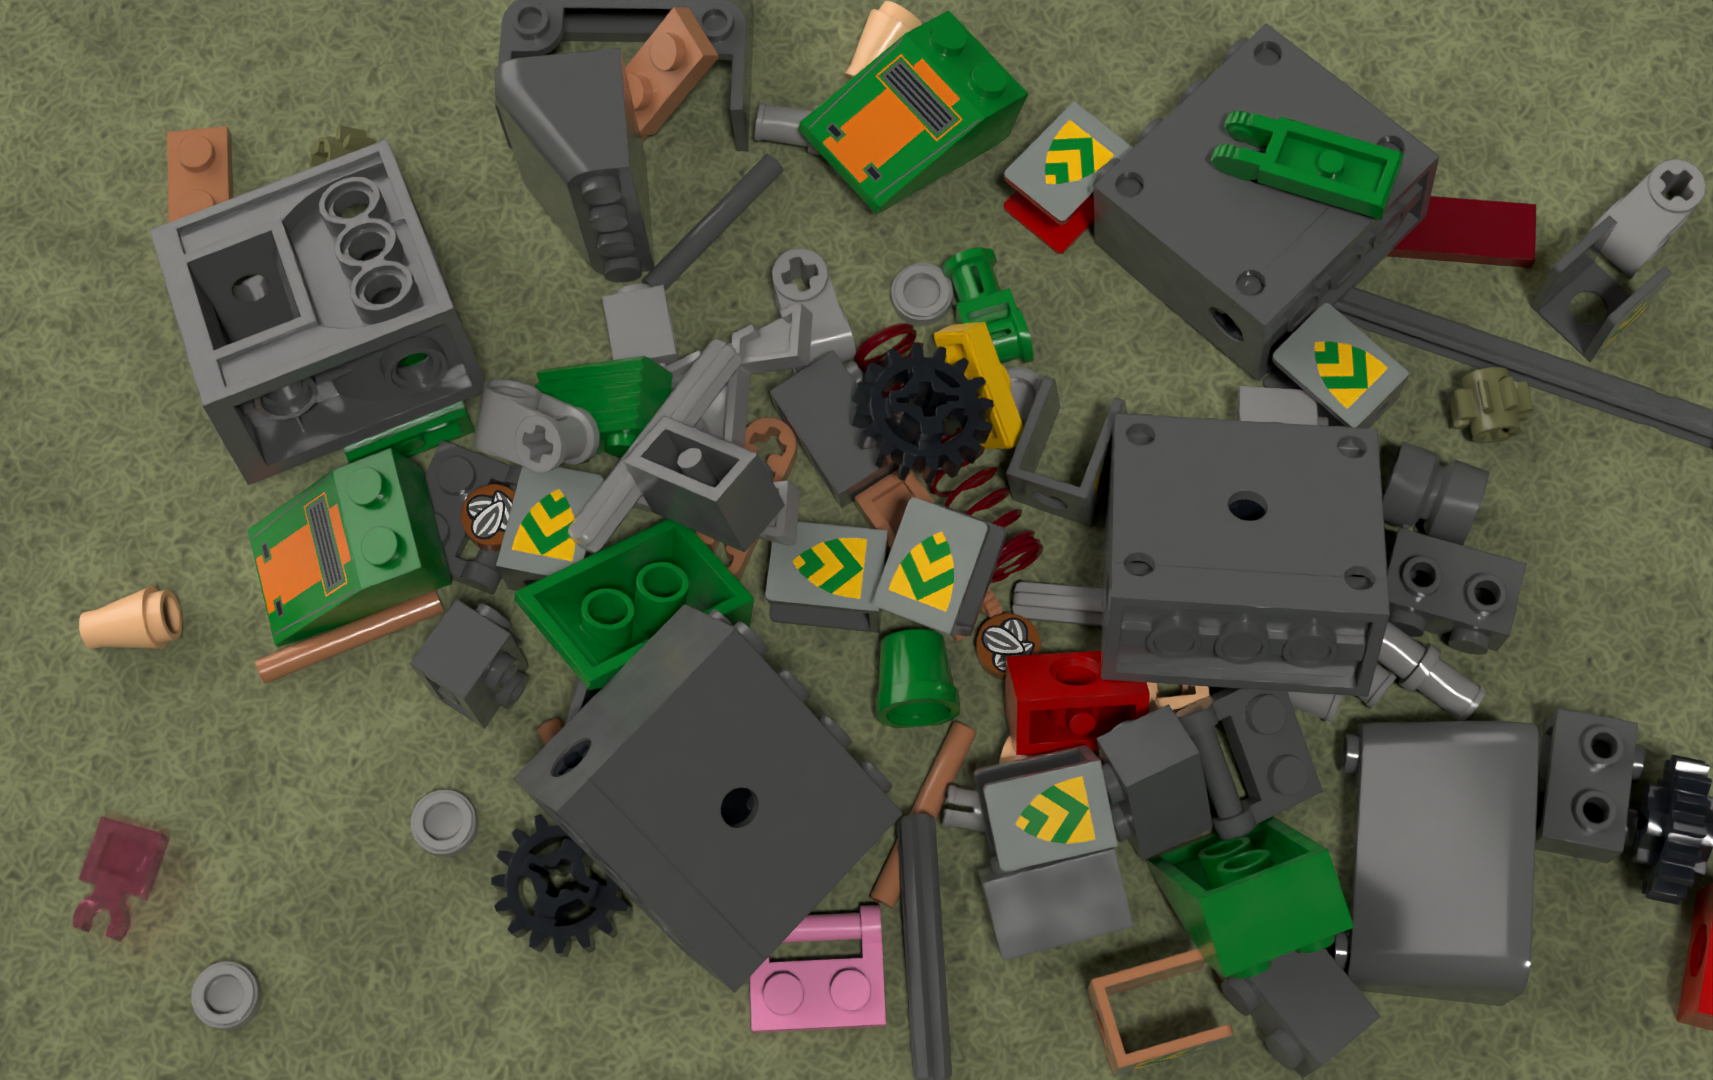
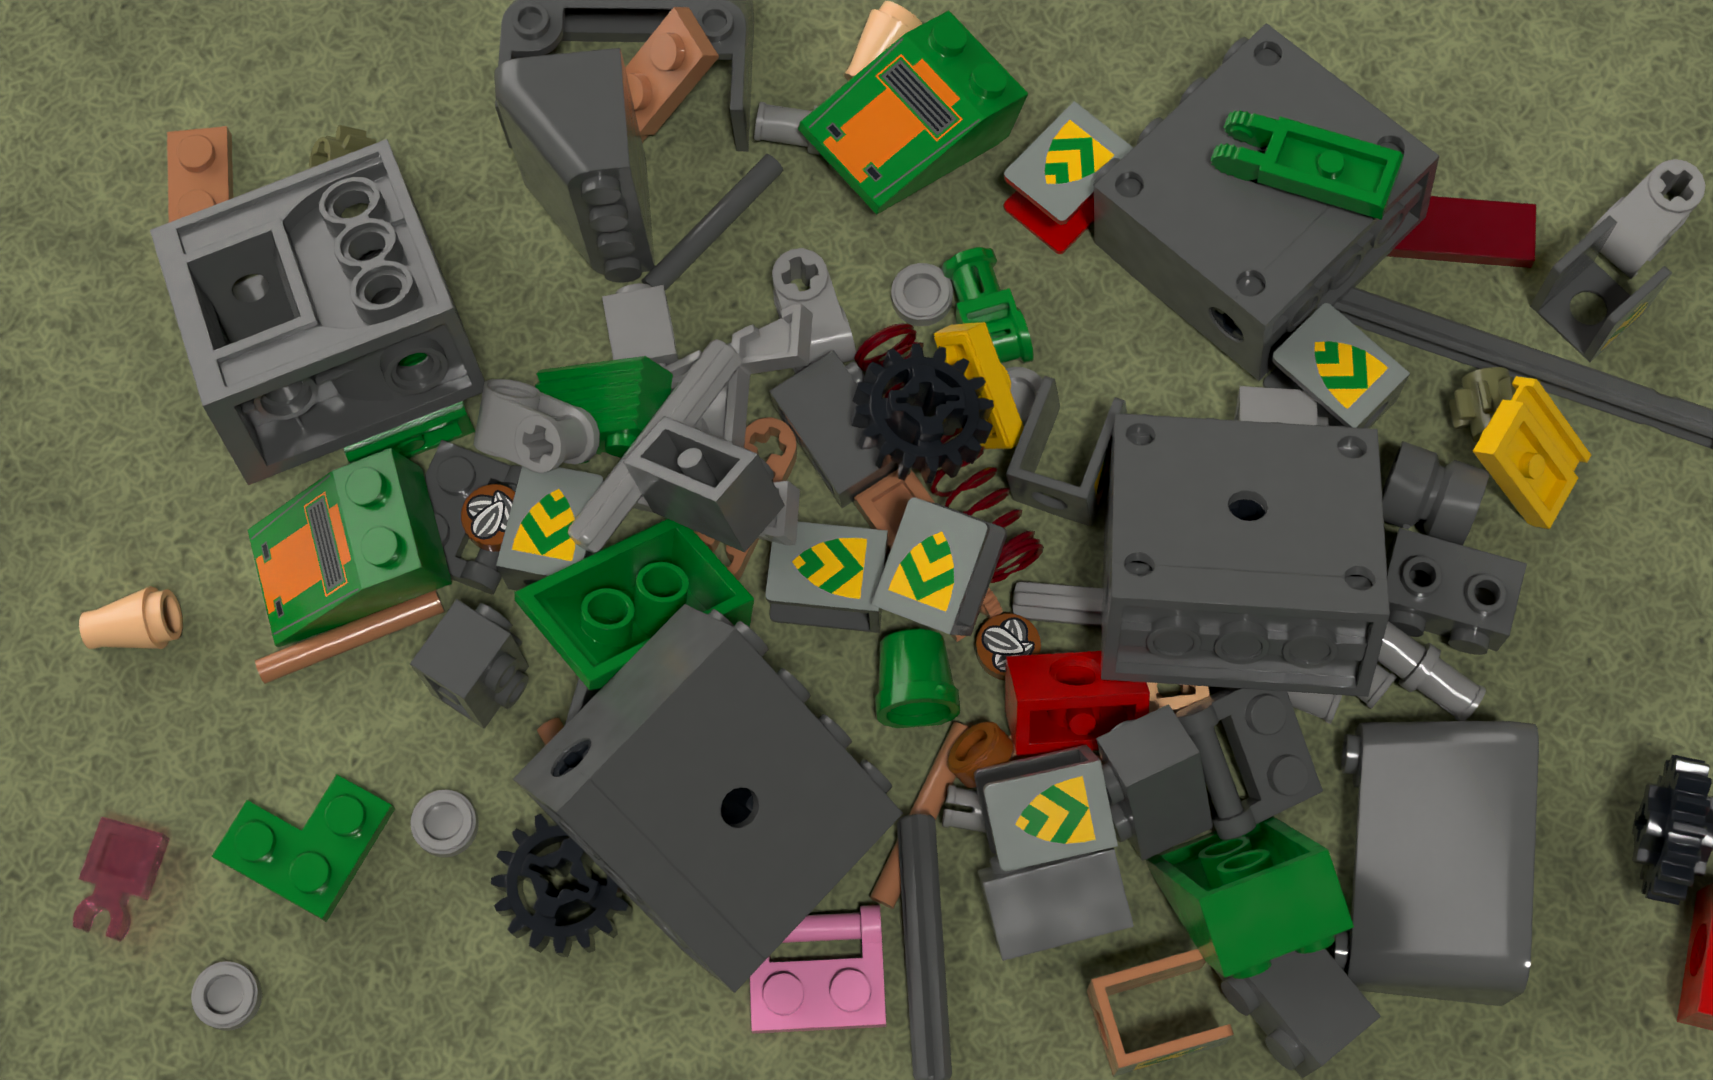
dark grey brick [1535,708,1645,863] -> none
none -> green plate [211,774,395,922]
none -> dark orange tile [947,722,1013,788]
none -> yellow plate [1473,376,1592,529]

